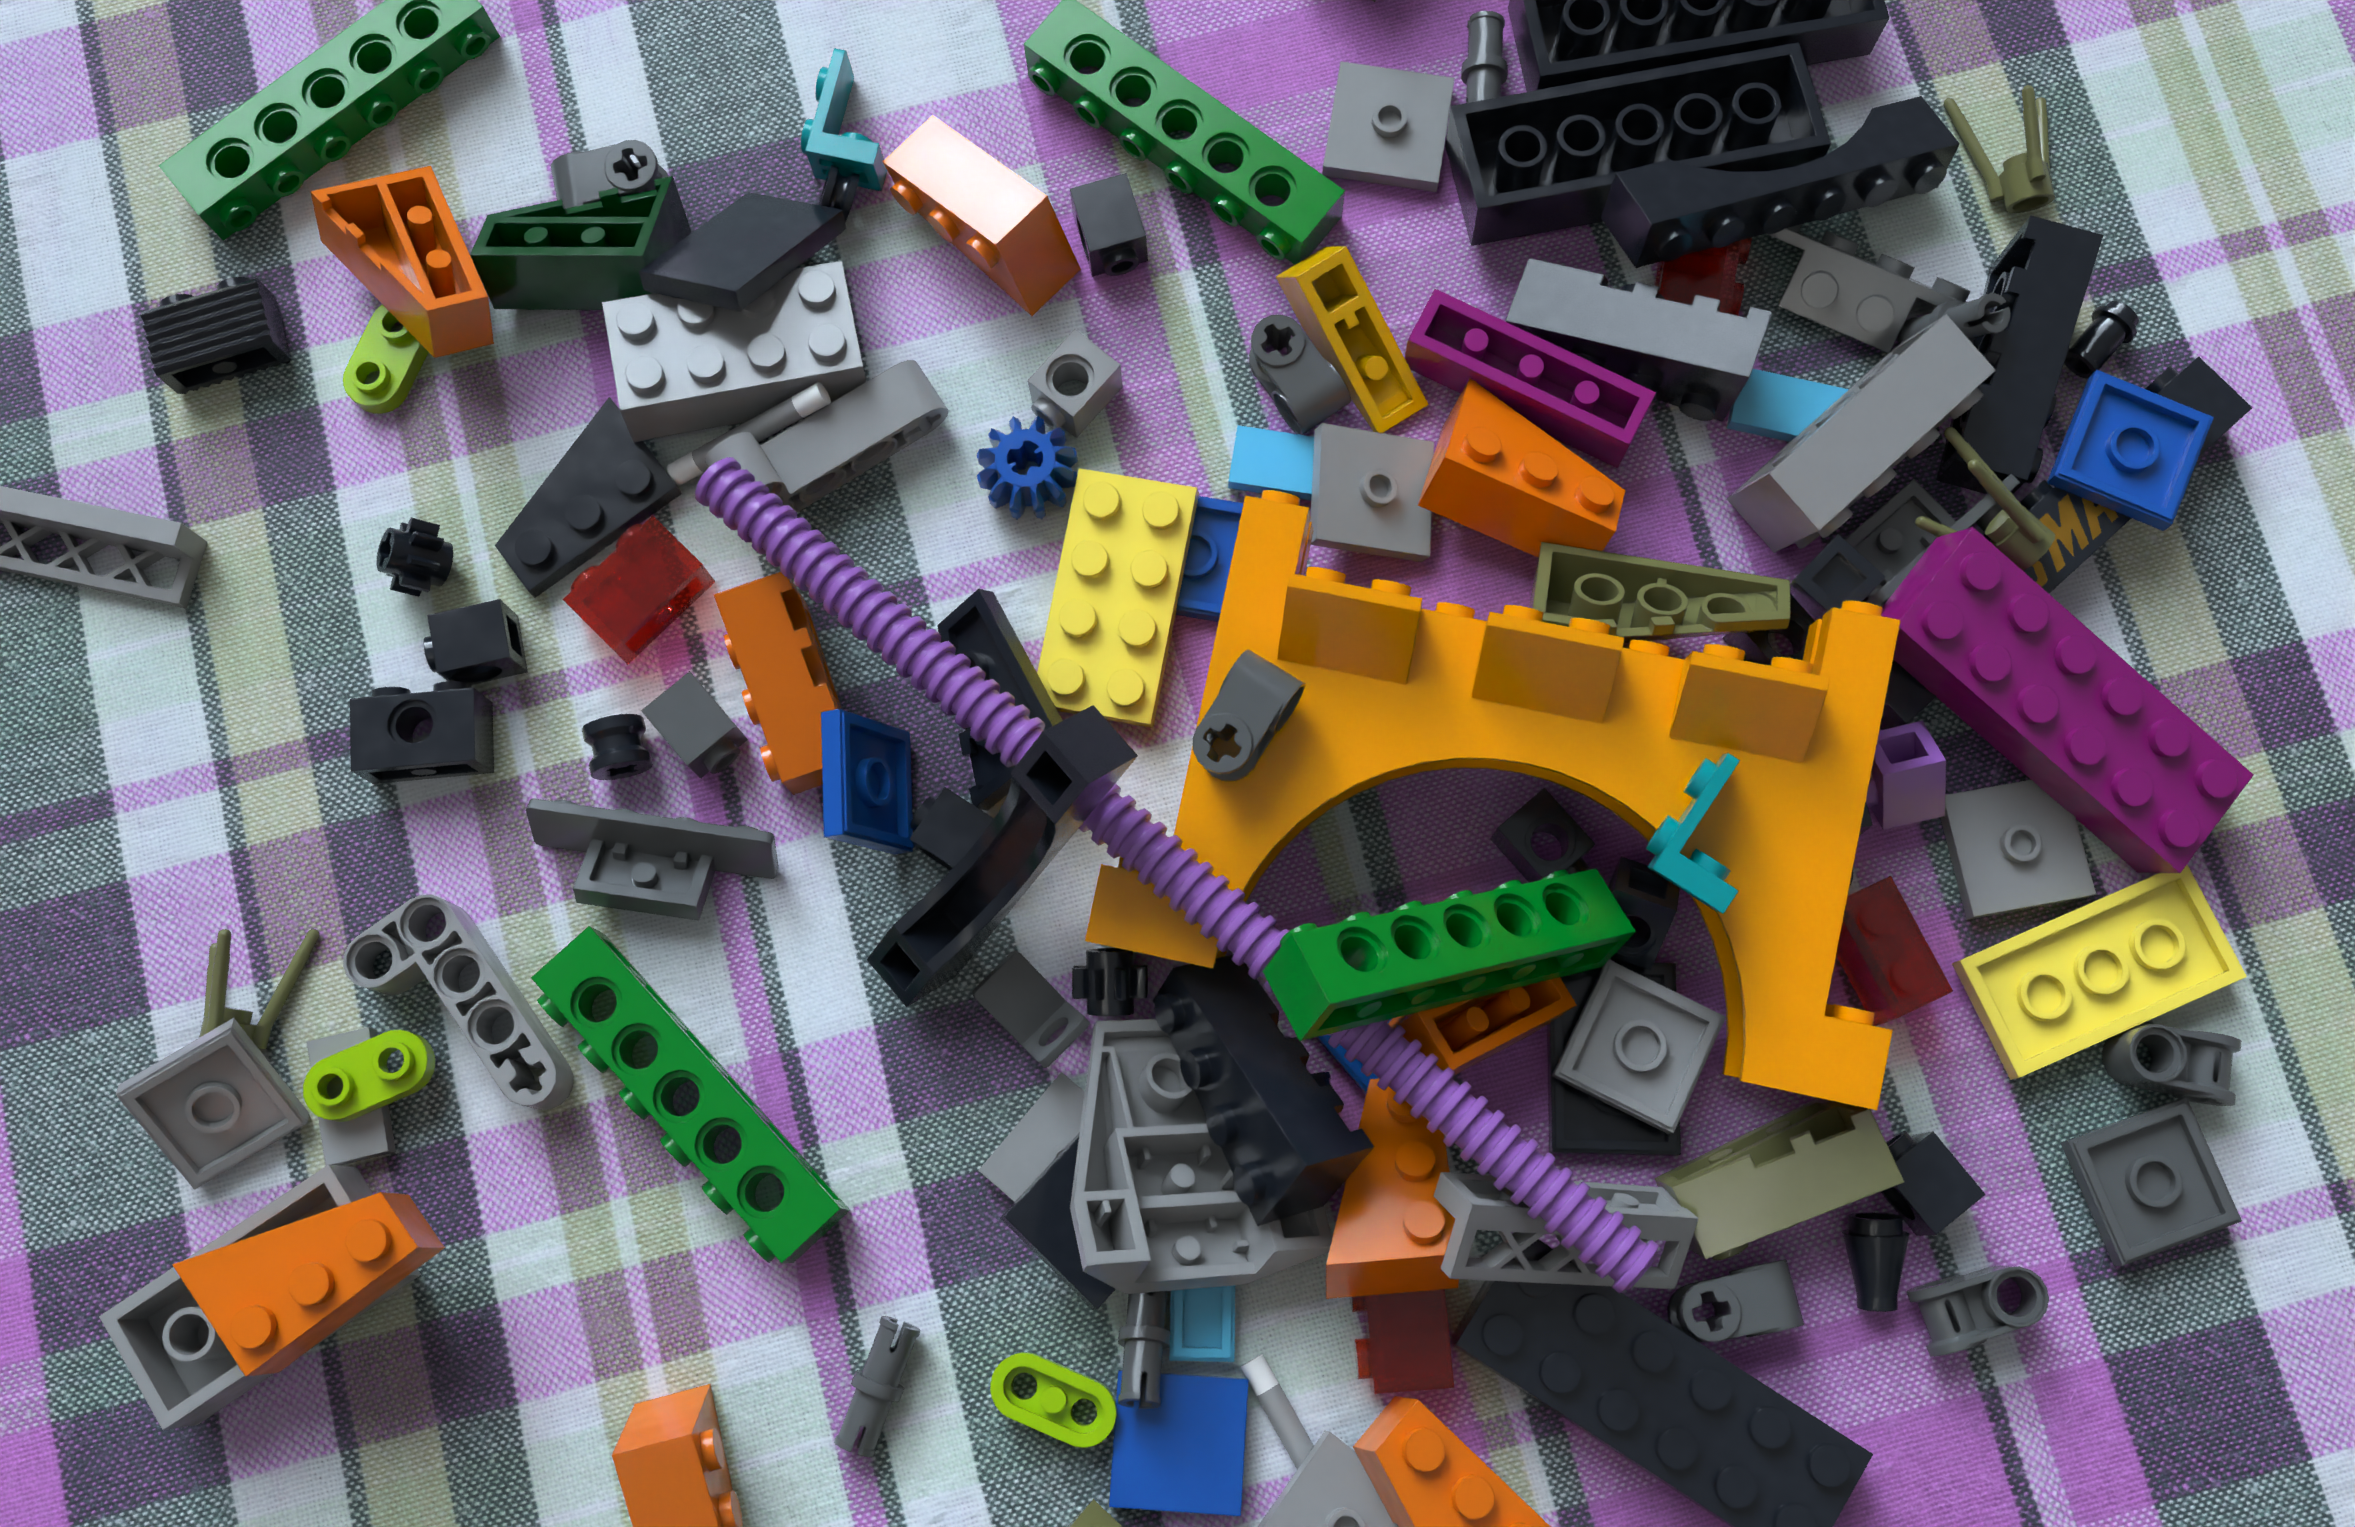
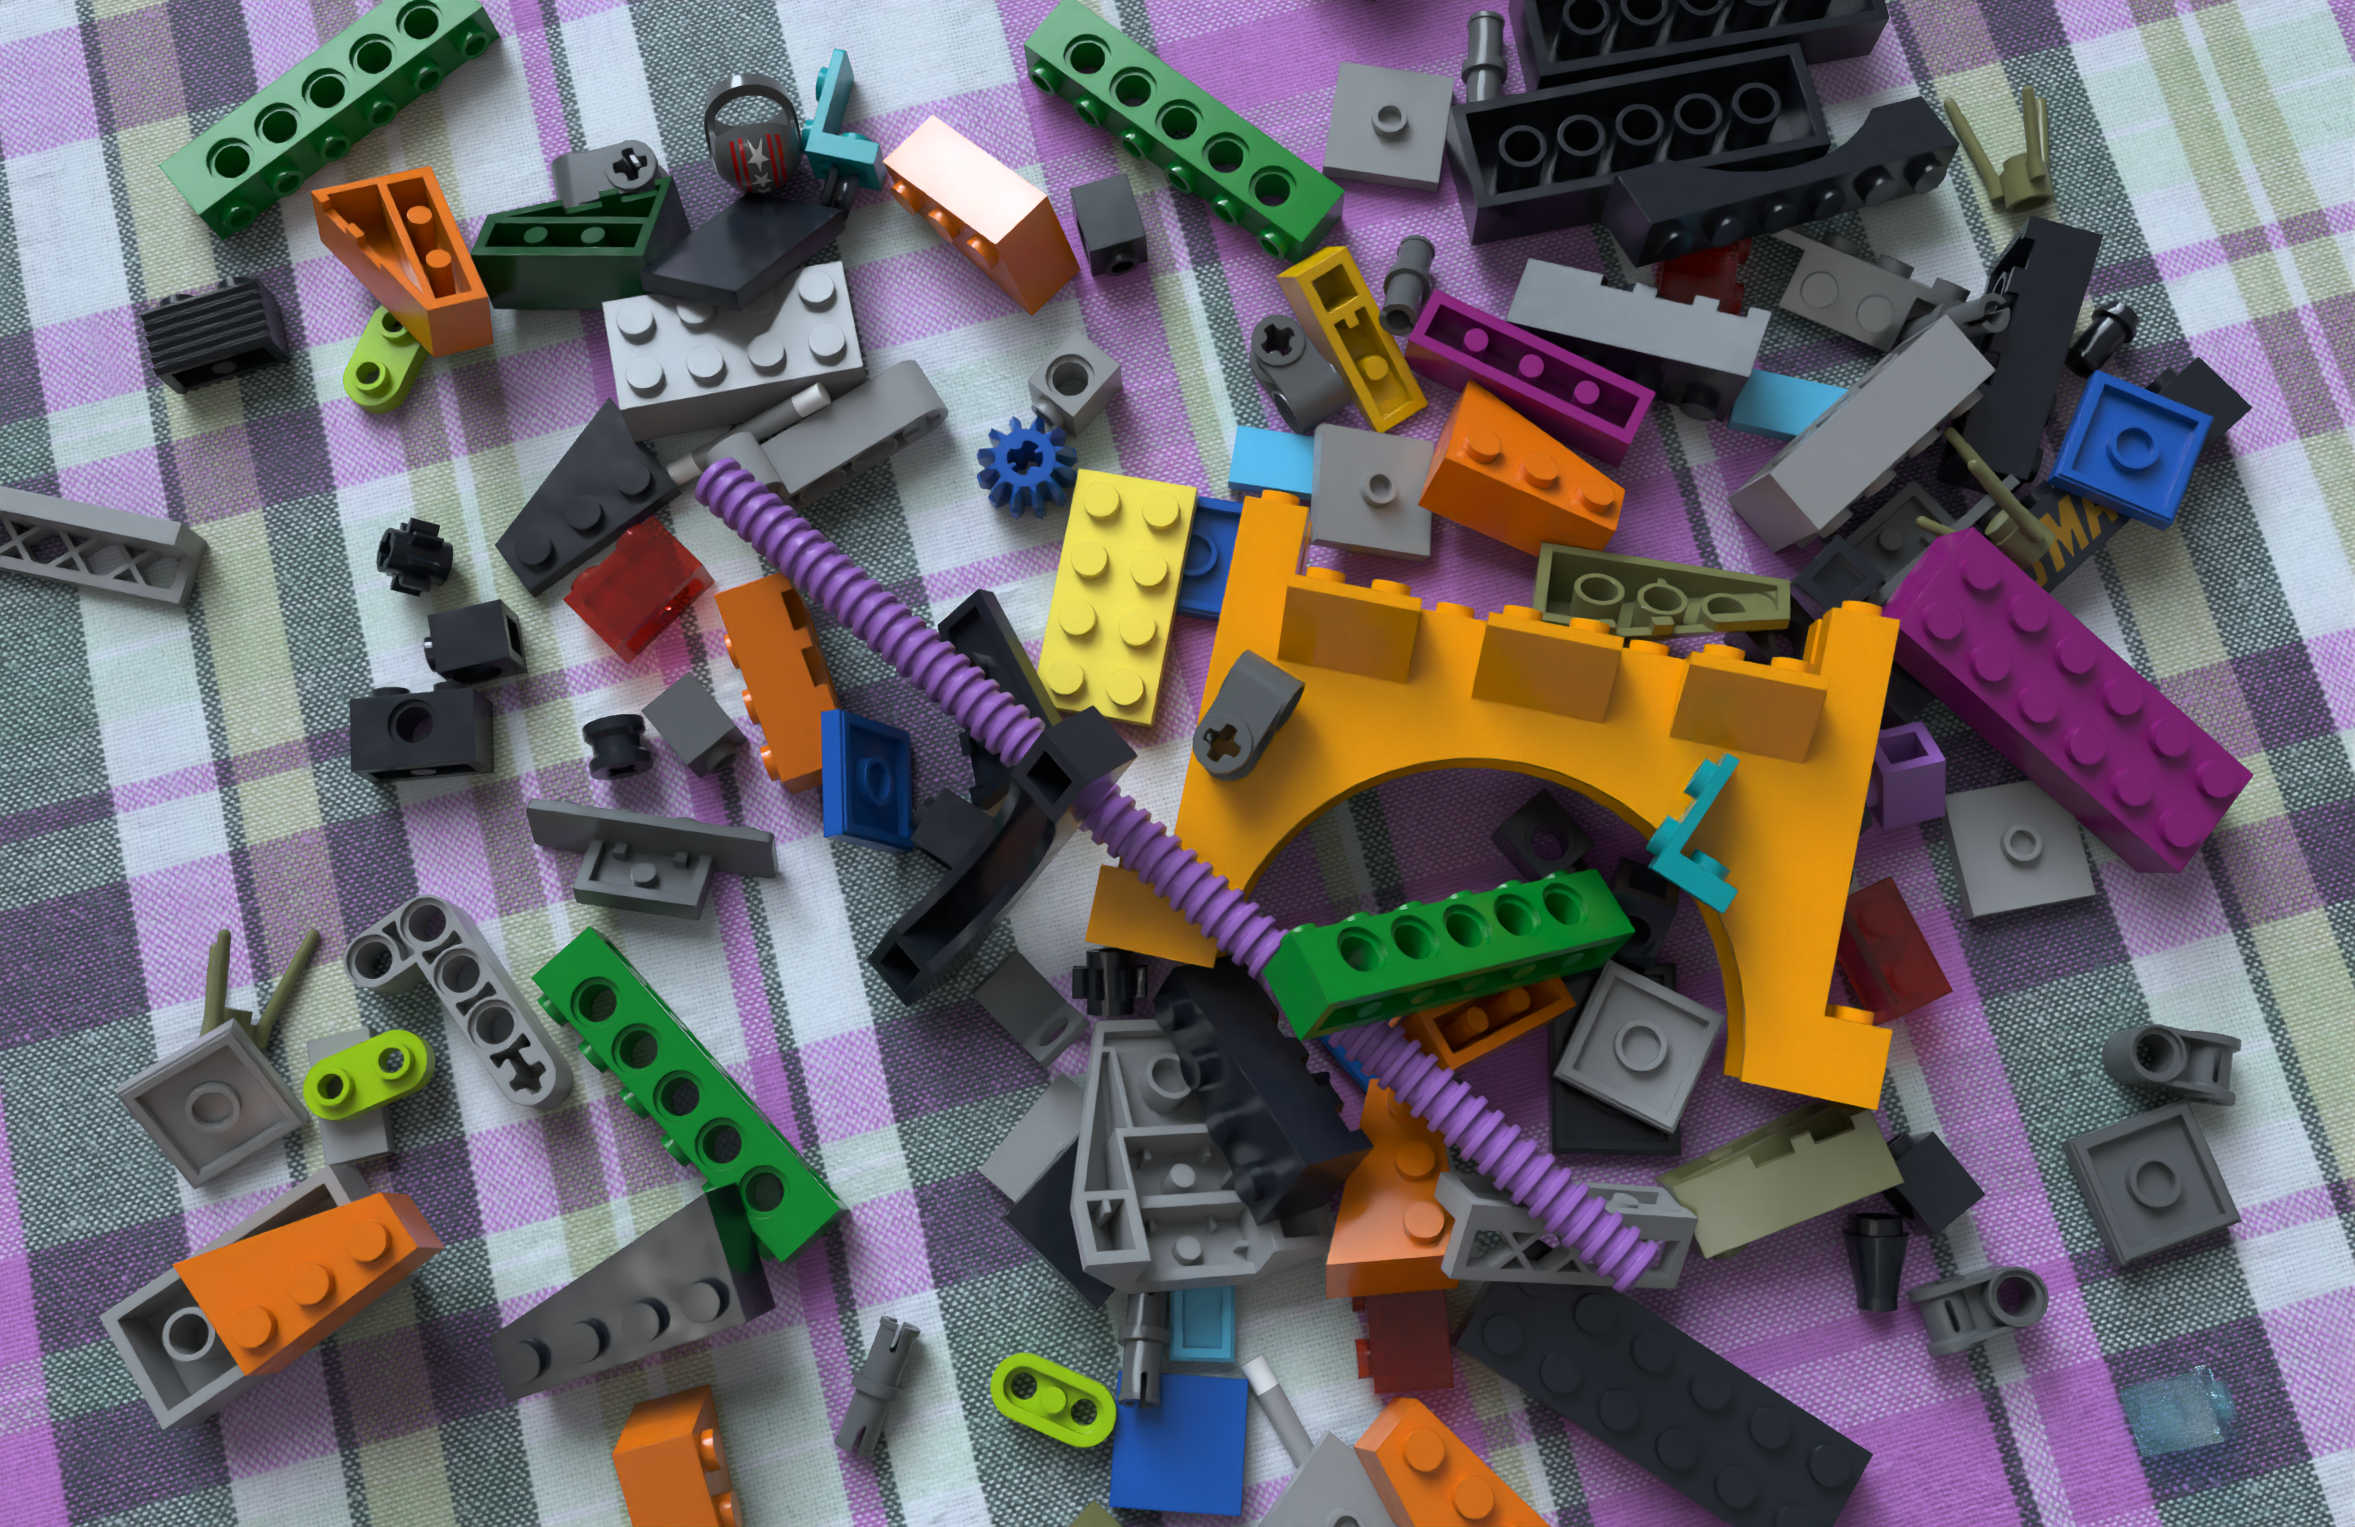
dark grey piece [1667,1259,1804,1342] -> none
light yellow plate [1952,865,2247,1080] -> none
none -> black wedge [489,1182,776,1402]
none -> dark grey helmet [704,73,804,193]
none -> dark grey pin [1379,235,1436,336]
none -> clear light blue bracket [2119,1364,2237,1457]

